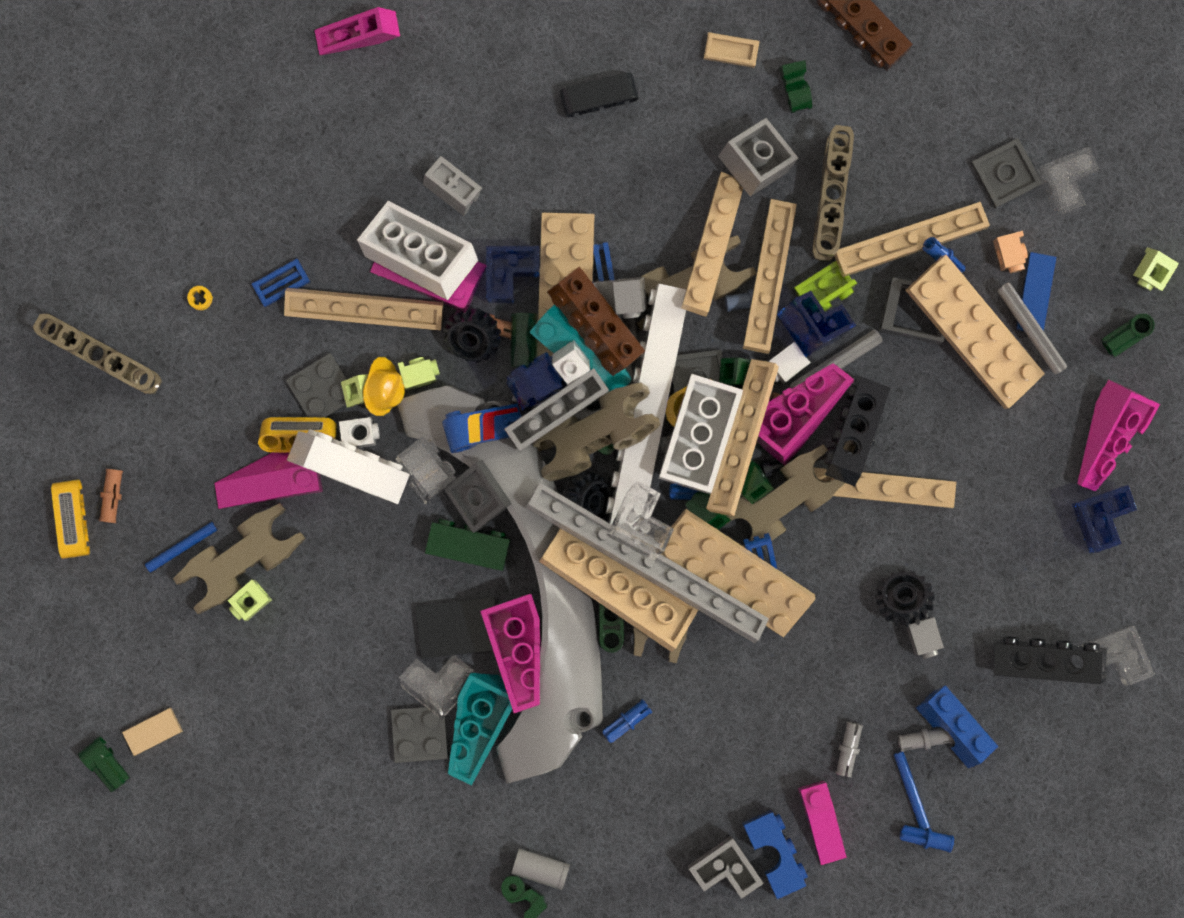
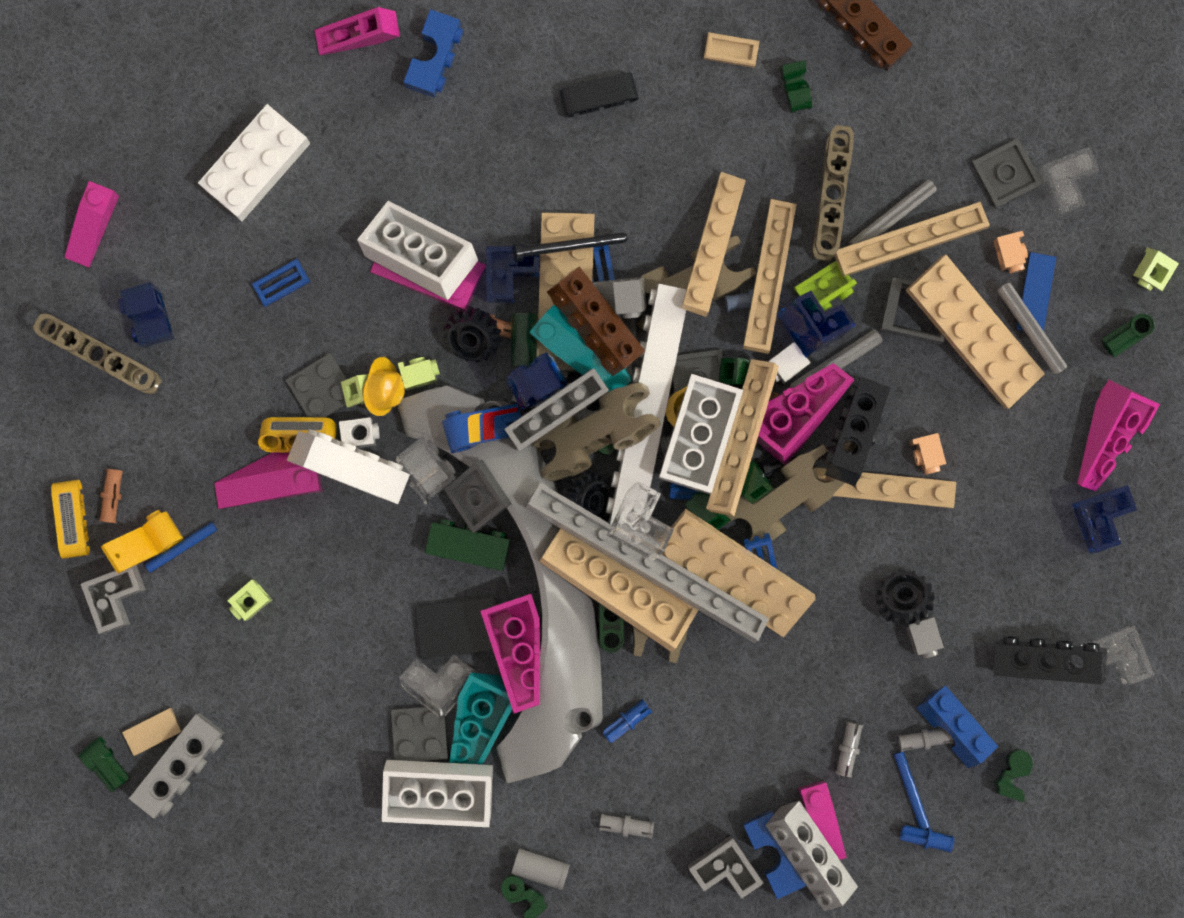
dark tan piece [173,503,306,614] -> none
yellow bush [187,286,213,310] -> none
tan plate [284,288,444,330] -> none
light grey hinge [423,156,482,216] -> none
white brick [552,340,590,385] -> none
light grey brick [718,118,798,197] -> none
blue axle [922,237,965,273] -> none
none -> dark pink slope [65,181,119,268]
none -> light grey brick [81,565,146,634]
none -> yellow door [101,510,183,574]
none -> clear blue brick [118,282,174,348]
none -> light grey brick [129,713,225,819]
none -> white brick [198,104,310,222]
none -> white brick [382,760,493,827]
none -> blue arch [404,9,464,98]
none -> black bar [512,233,628,262]
none -> light grey pin [599,814,654,839]
none -> light grey brick [765,801,858,911]
none -> light grey axle [849,180,937,245]
none -> light nougat brick [909,433,946,475]
none -> dark green leg [994,749,1033,802]

